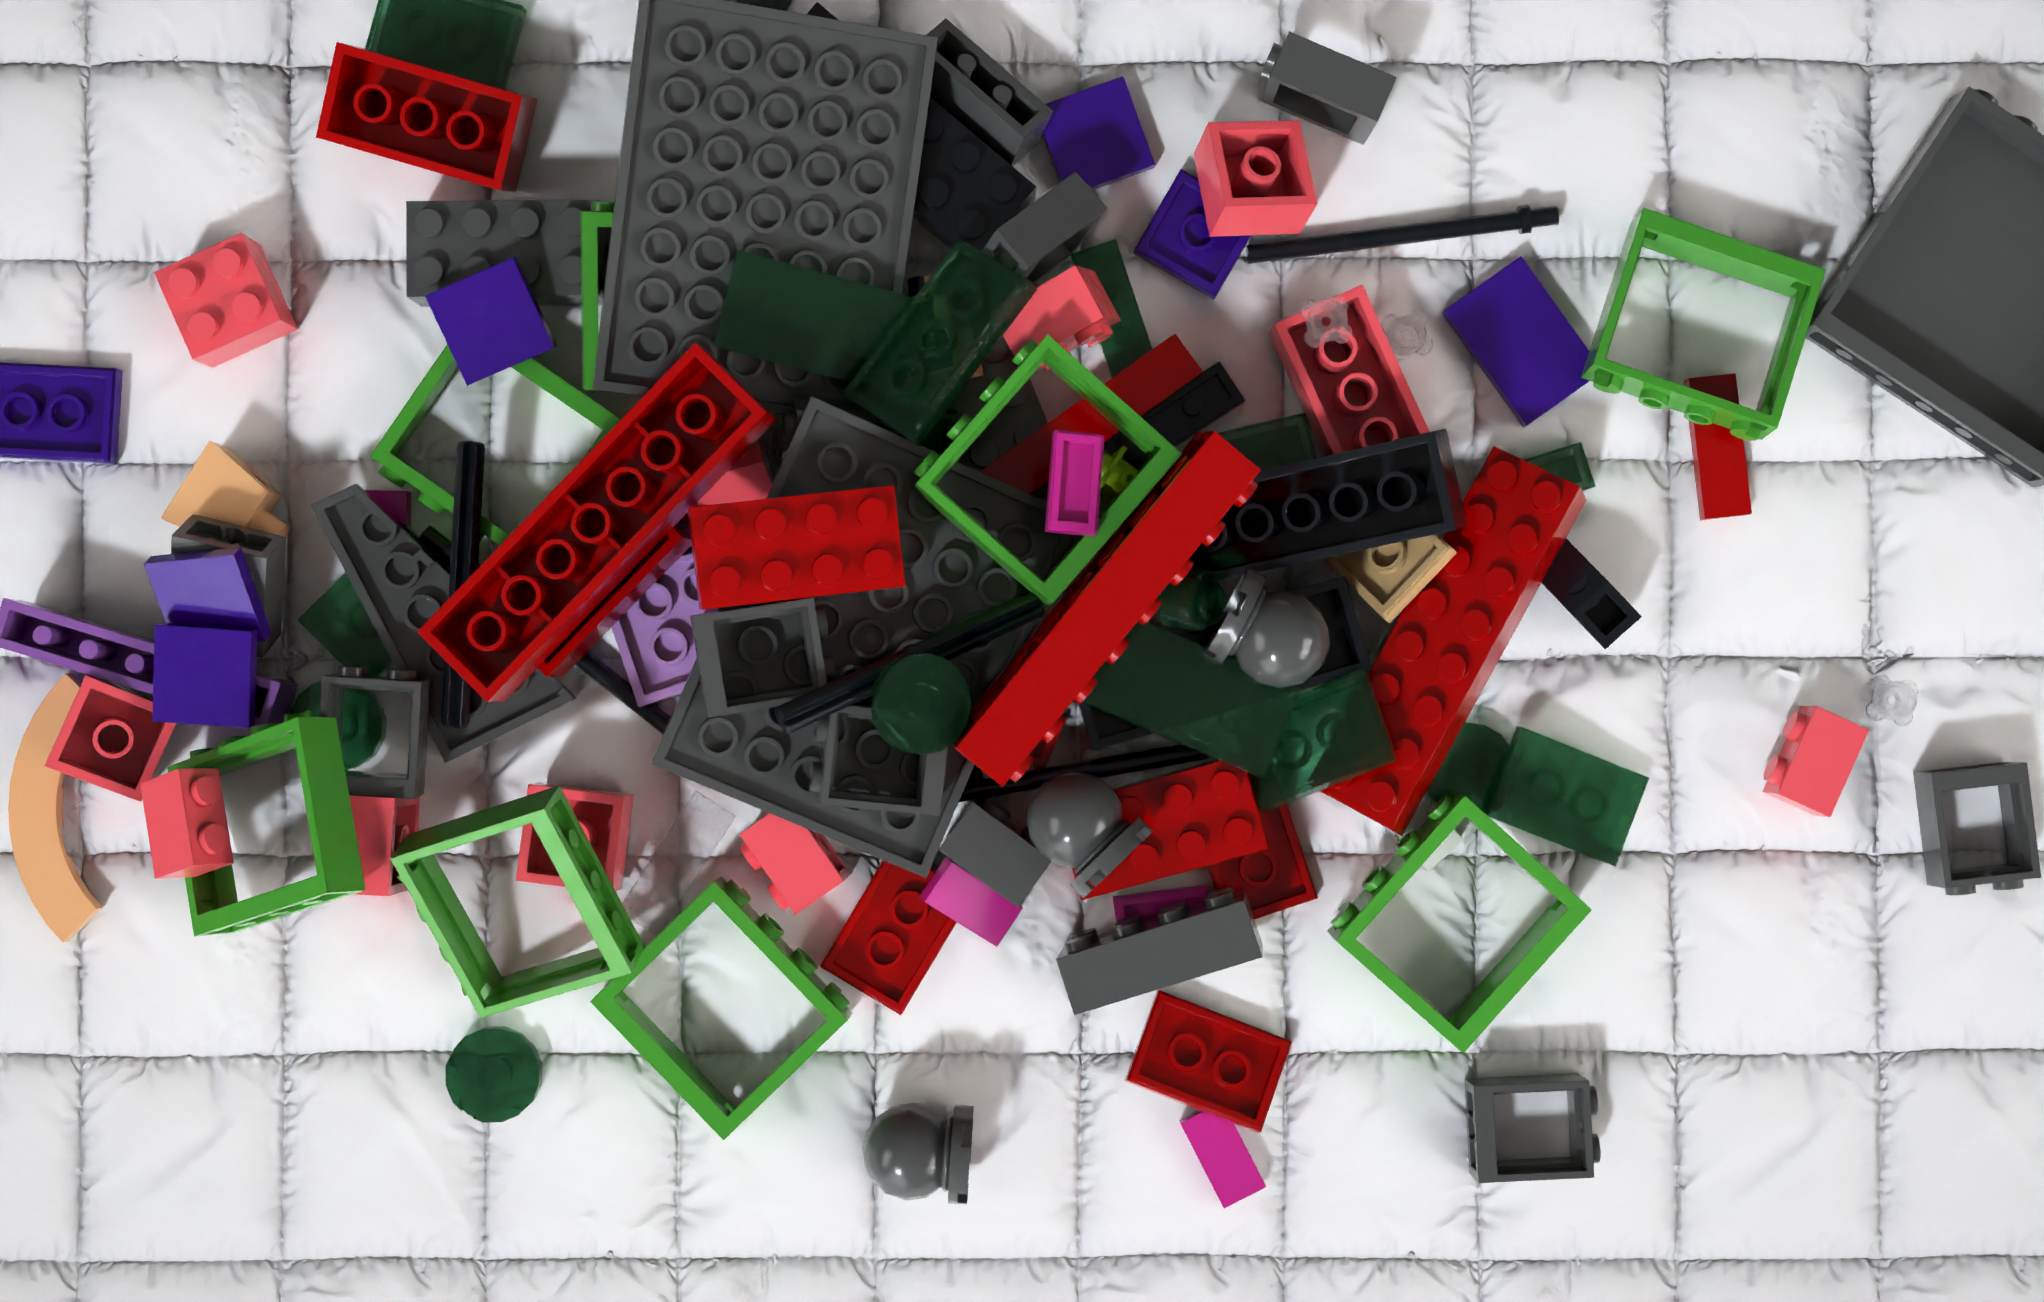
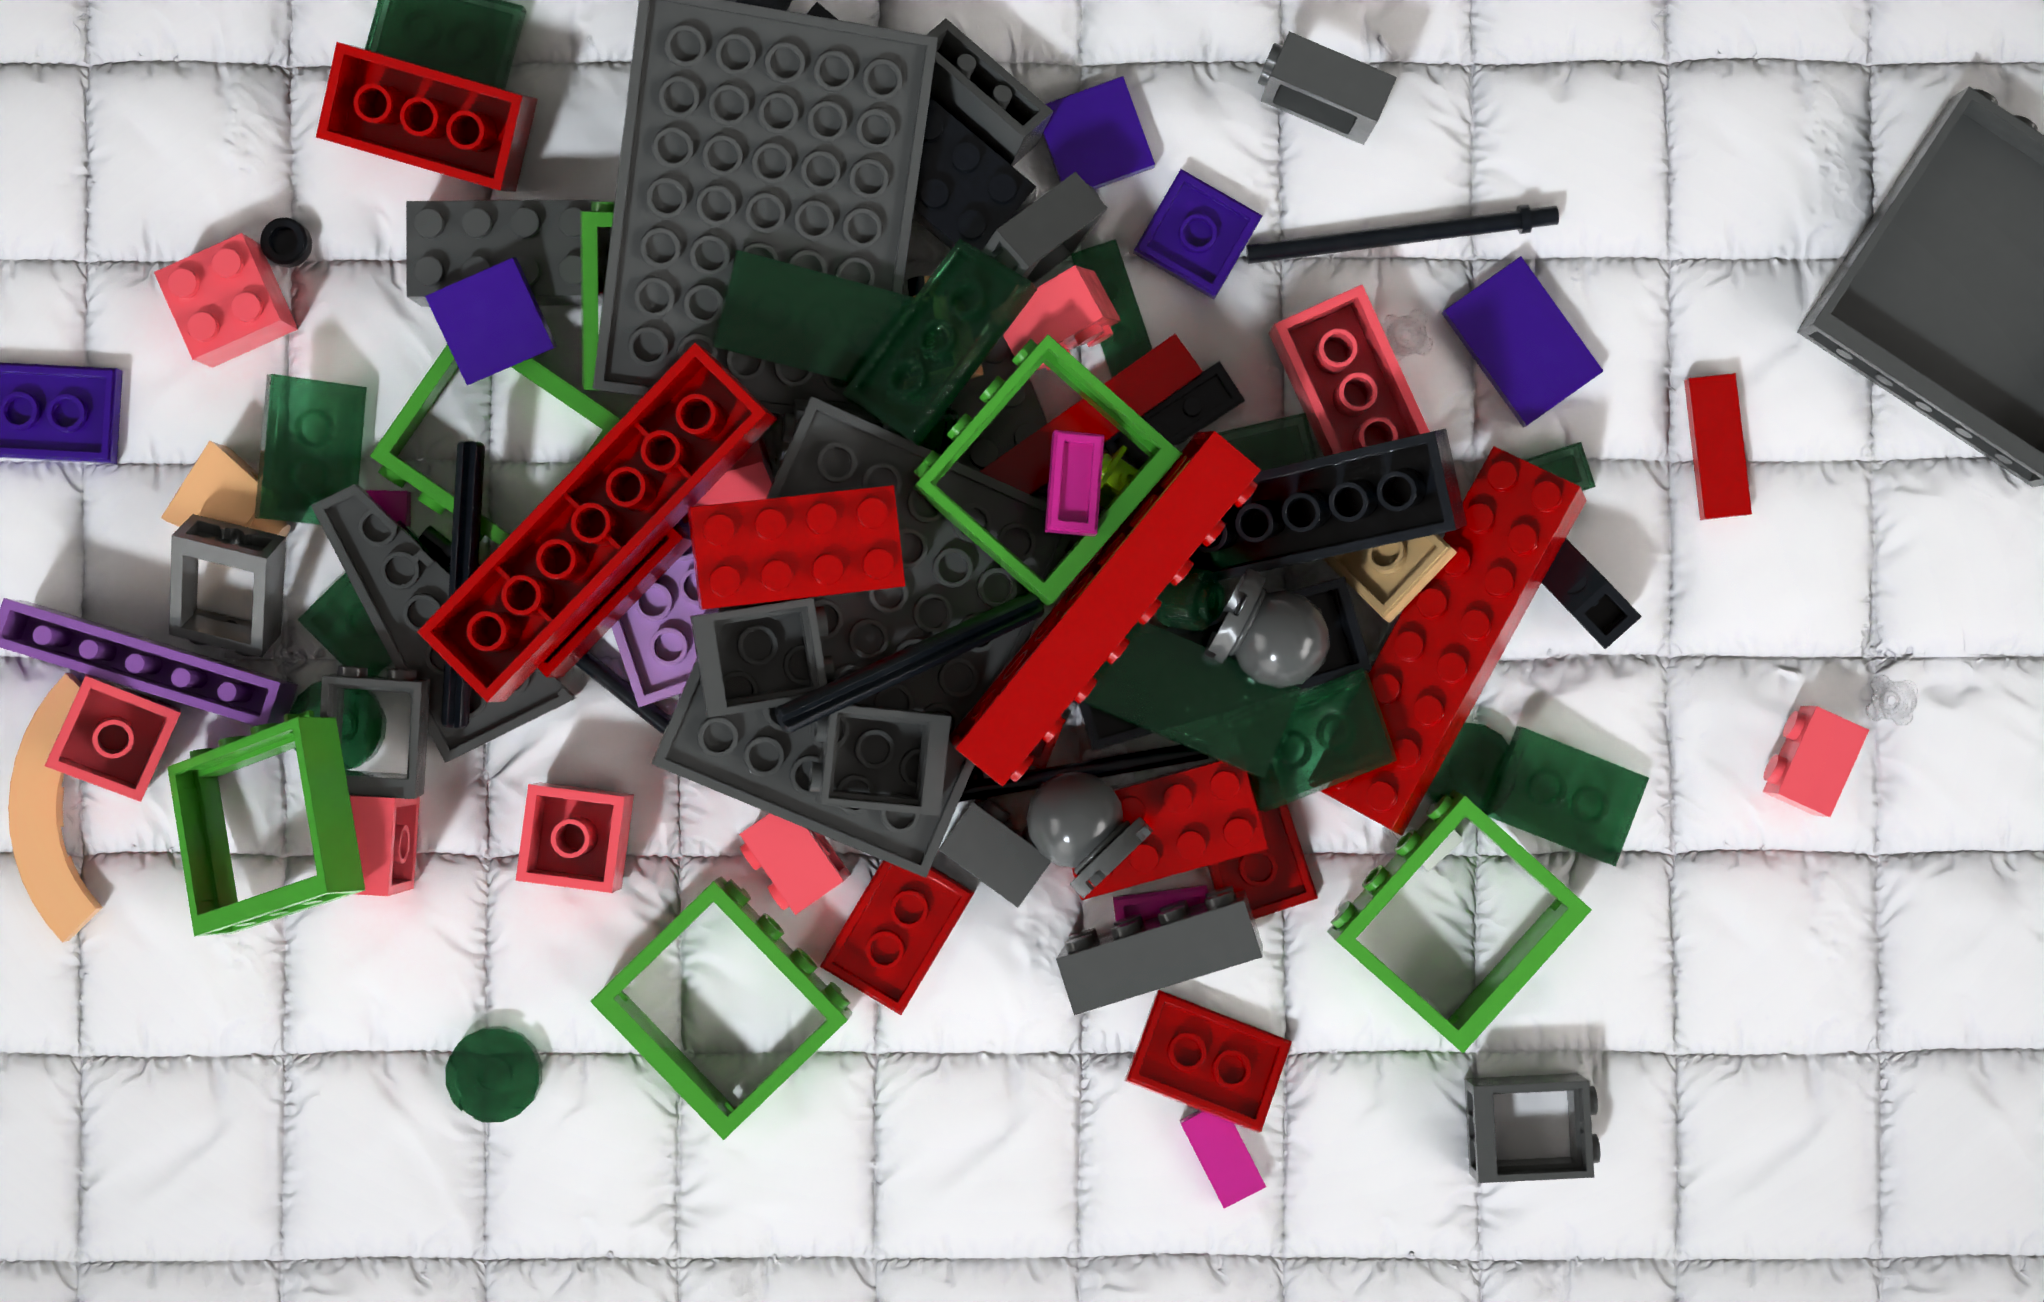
coral brick [140,768,234,879] -> none
dark purple tile [144,547,271,642] -> none
dark purple tile [152,623,258,728] -> none
bright green window [390,785,645,1018] -> none
clear tile [622,790,736,937] -> none
dark grey tile [862,1102,974,1205] -> none
clear green tile [871,653,971,755] -> none
dark pink tile [919,857,1023,947] -> none
coral brick [1193,120,1317,237] -> none
clear plate [1300,296,1352,348] -> none
bright green window [1581,208,1826,441] -> none
dark grey window [1913,761,2041,895] -> none
none -> clear green tile [255,374,367,525]
none -> black tile [260,218,312,268]

